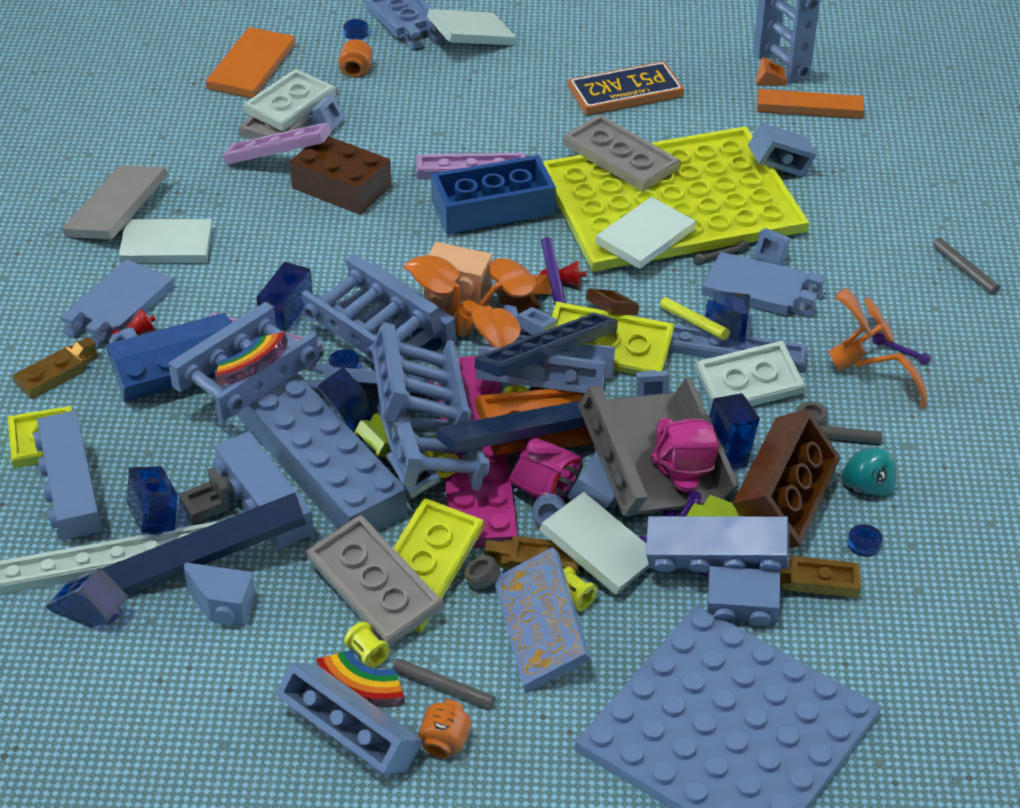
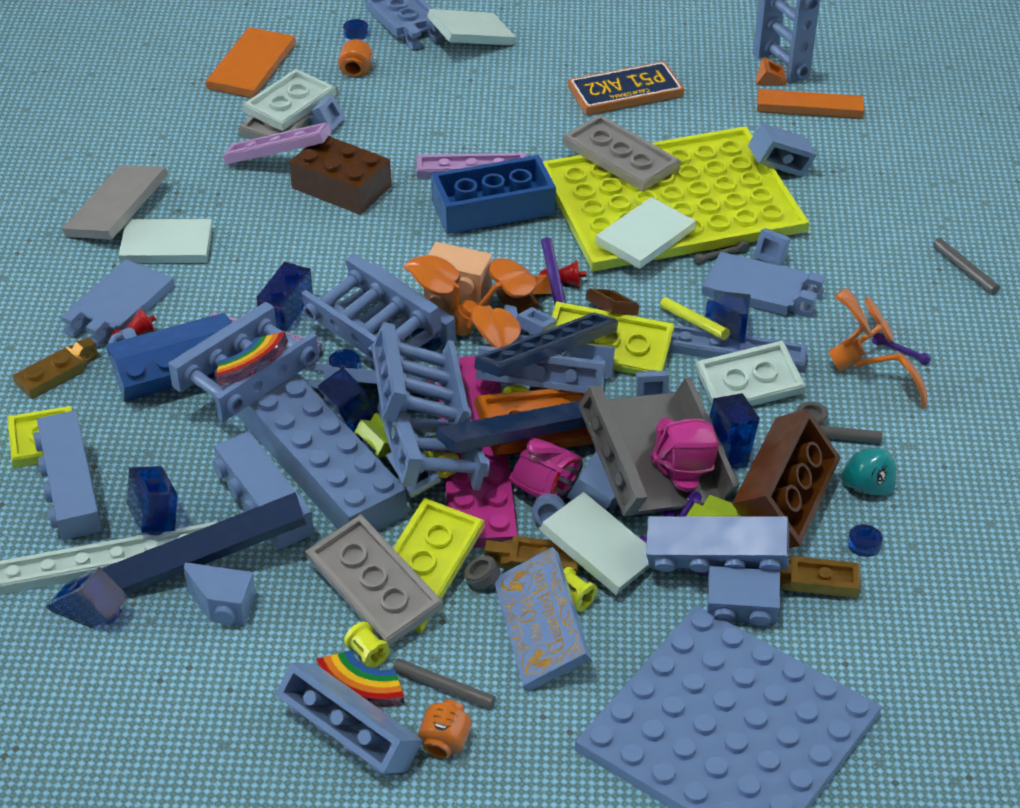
dark grey bracket [178,467,232,524] -> none

